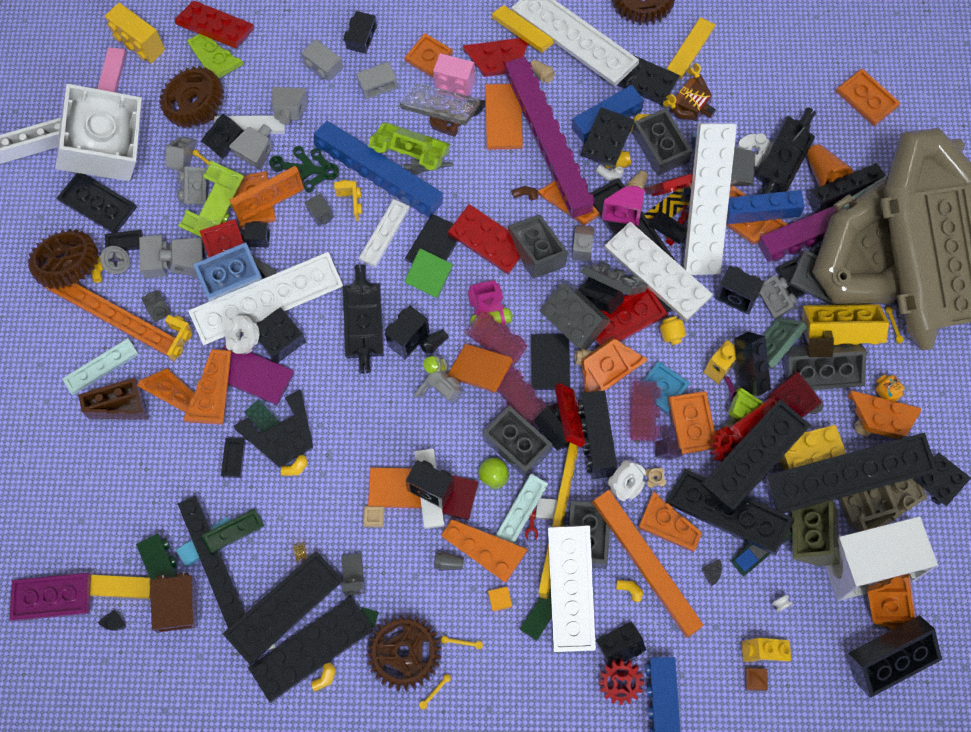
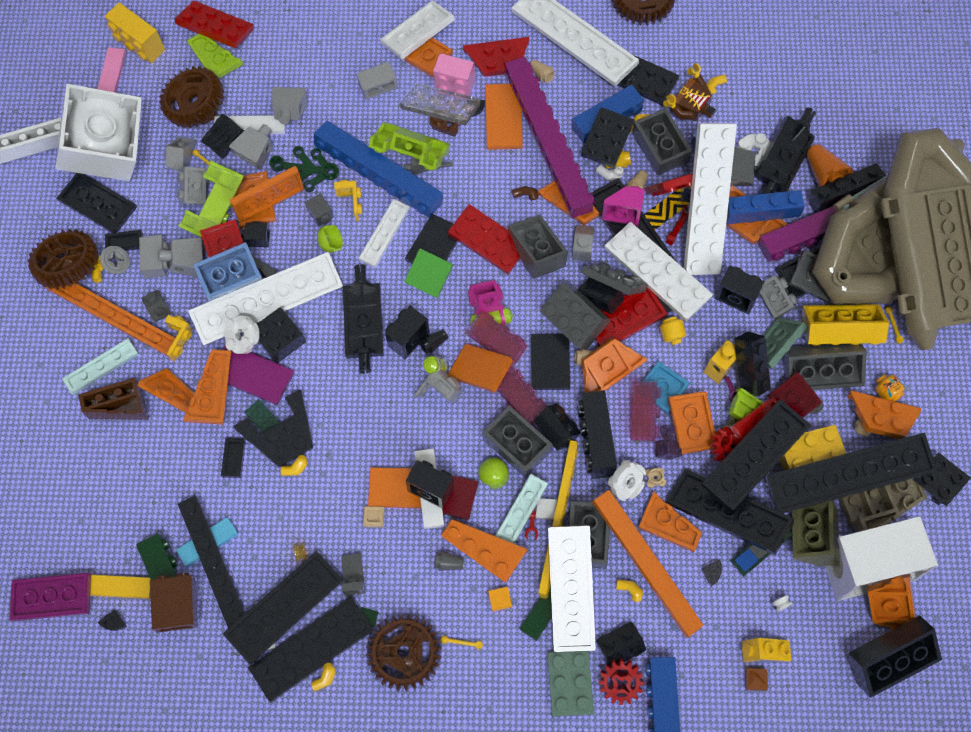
dark green tile [201,509,264,554] -> none
light grey brick [301,39,343,82] -> none
black brick [343,11,377,54] -> none
yellow hinge [419,674,451,710] -> none
yellow tile [492,5,554,53] -> none
red tile [555,383,585,447] -> none
black tile [649,211,687,244] -> none
yellow tile [667,17,716,80] -> none
dark brown panel [807,331,834,357] -> none
orange tile [836,69,901,127] -> none
none -> lime hair [317,225,343,253]
none -> white tile [380,0,455,60]
none -> sand green plate [547,651,594,717]
none -> yellow arm [707,74,727,94]

